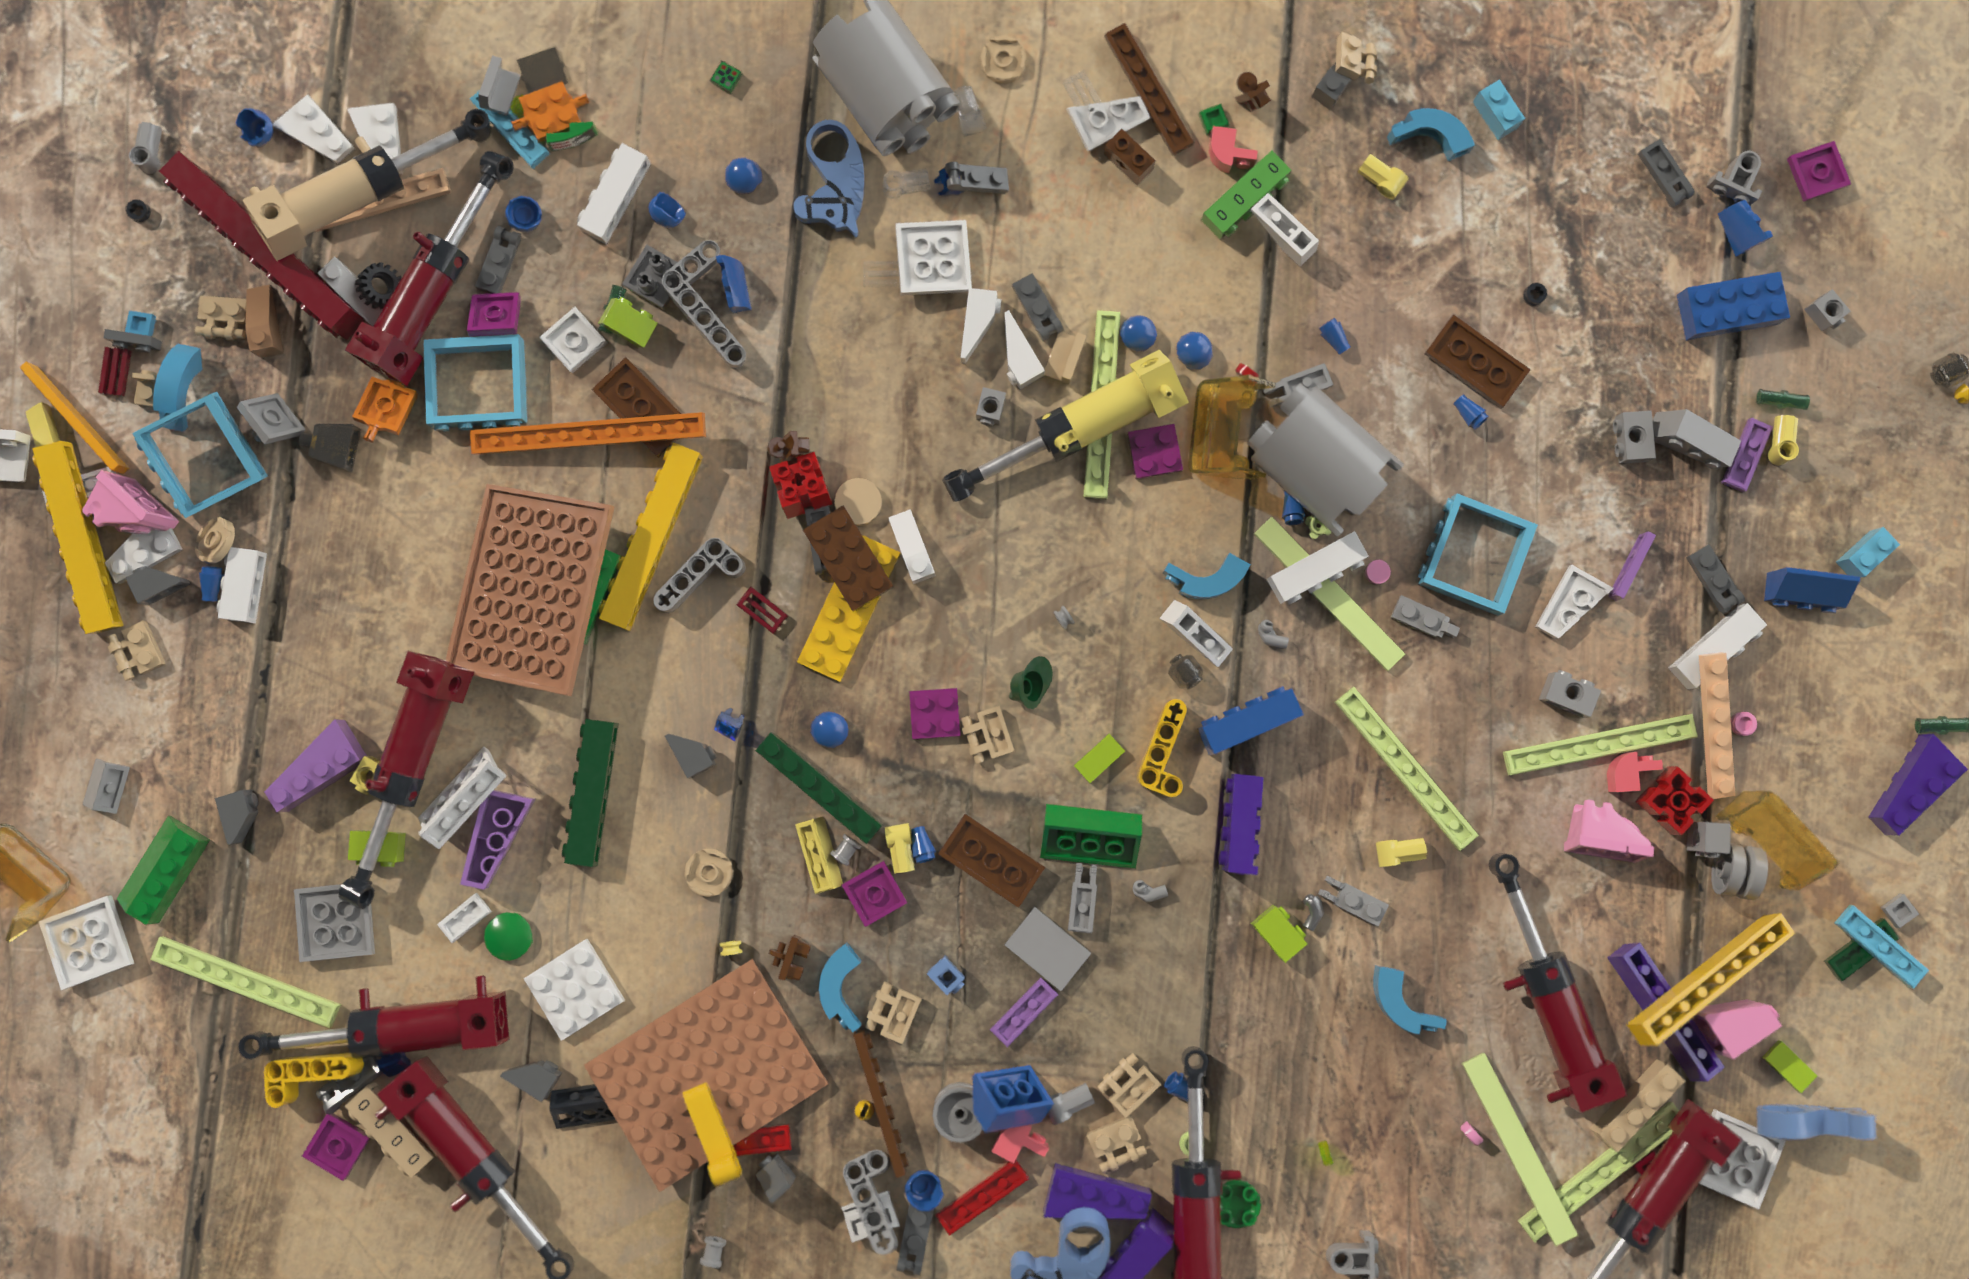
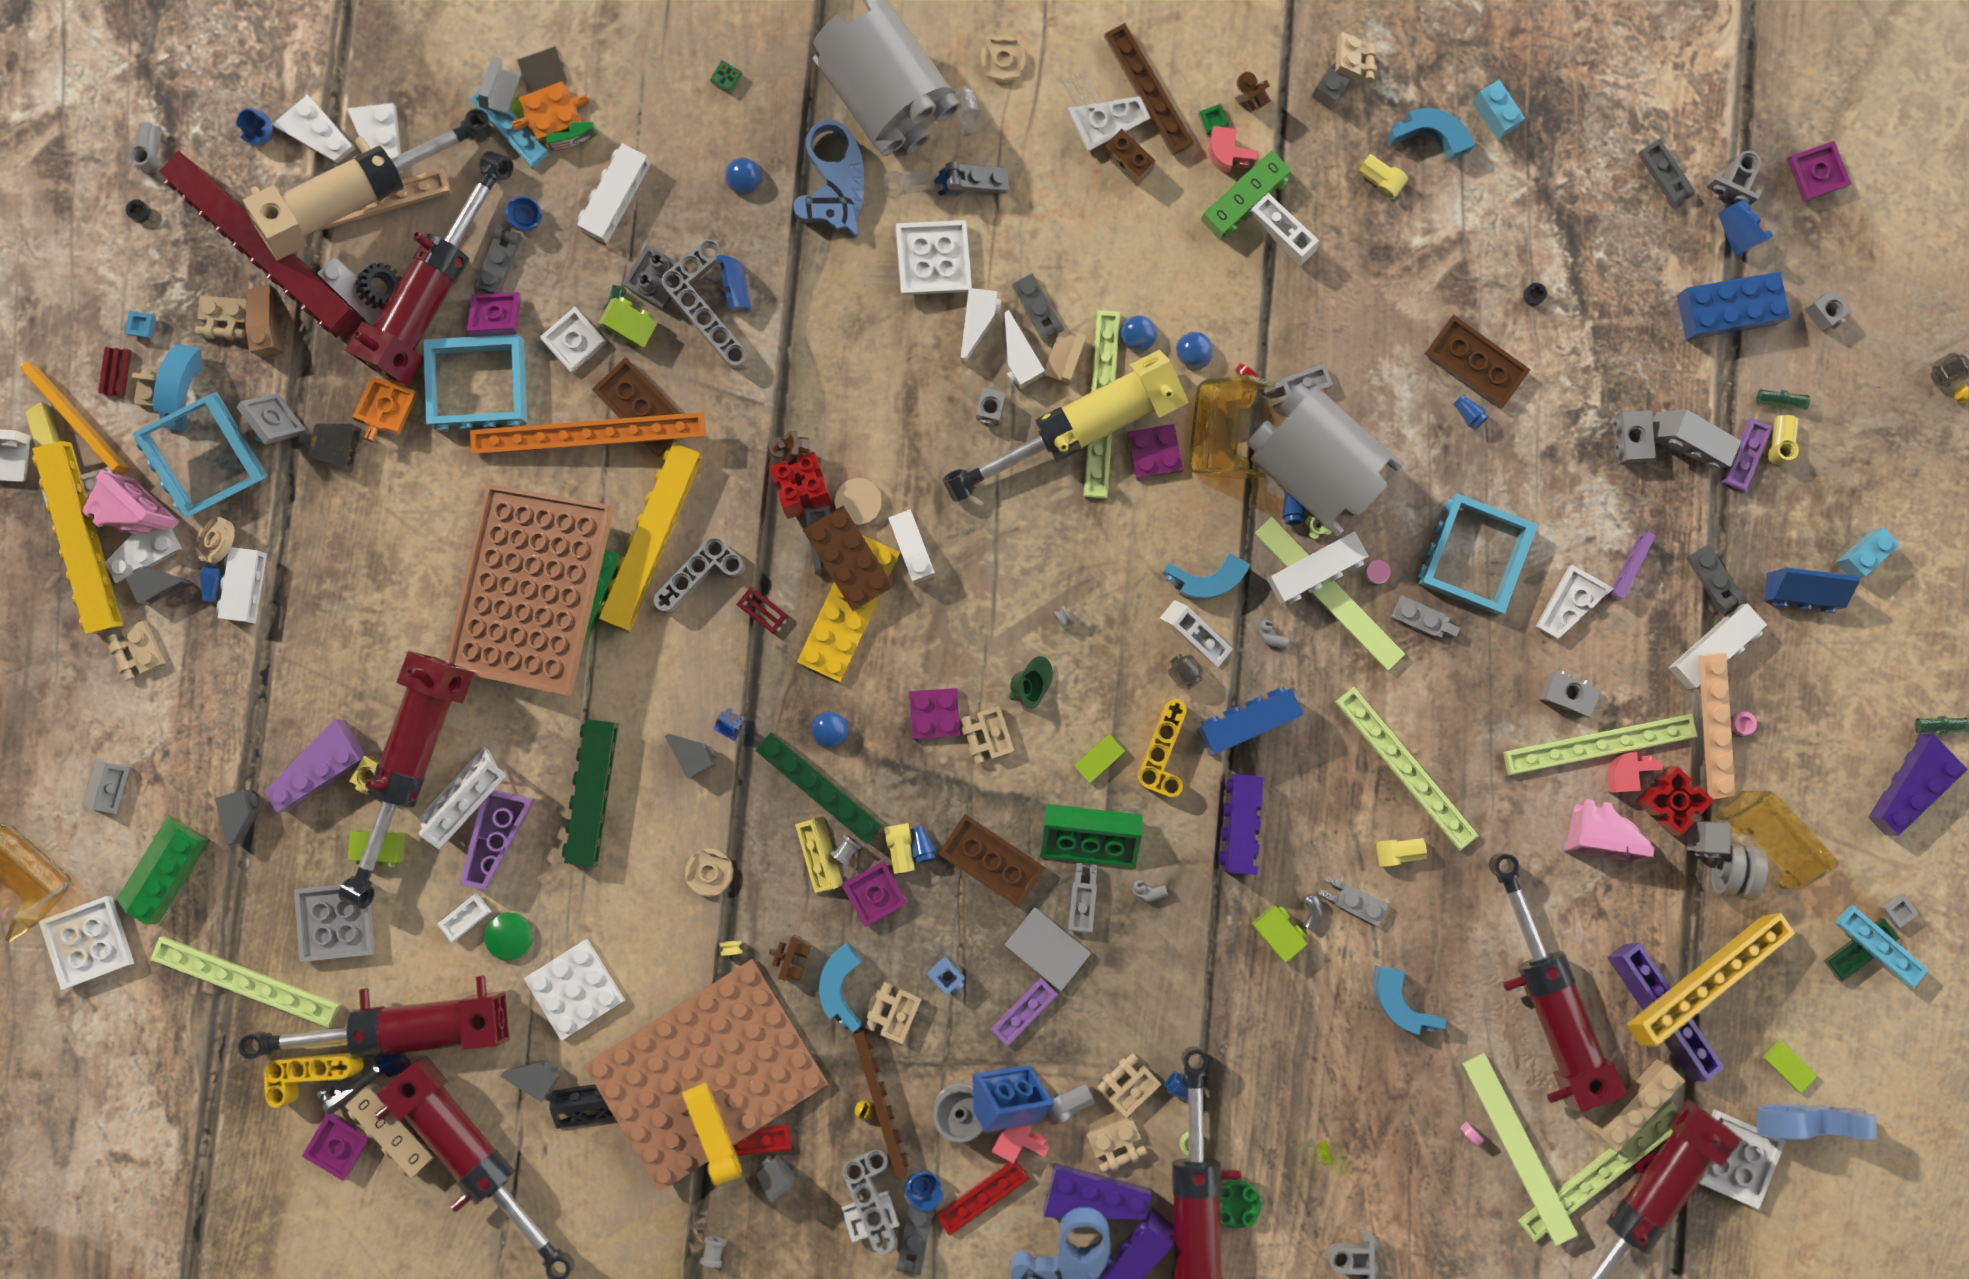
dark grey plate [103,329,162,353] -> none
blue hair [648,192,686,228] -> none
blue cone [1319,318,1351,354] -> none
bright pink slope [1692,999,1782,1059] -> none

